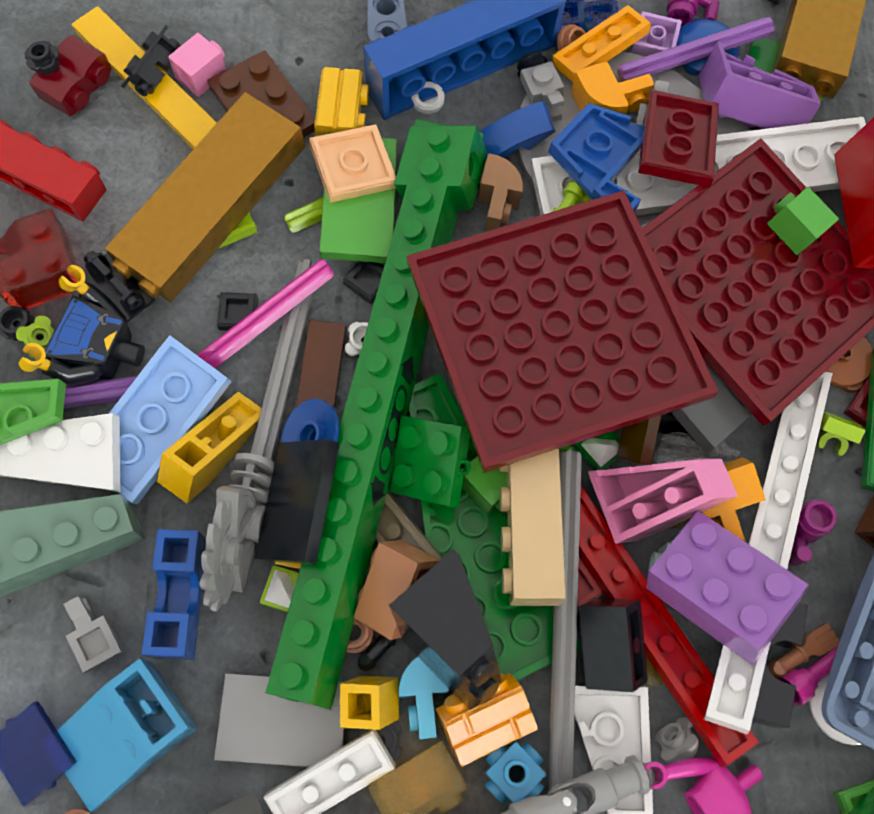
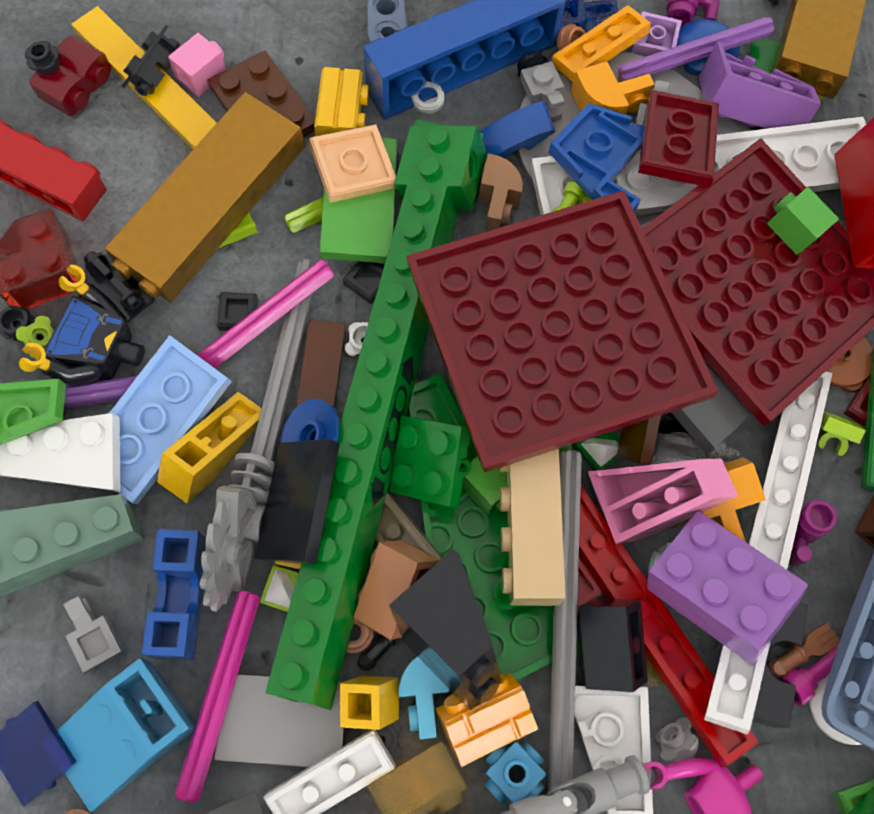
none -> dark pink axle [175,591,260,802]

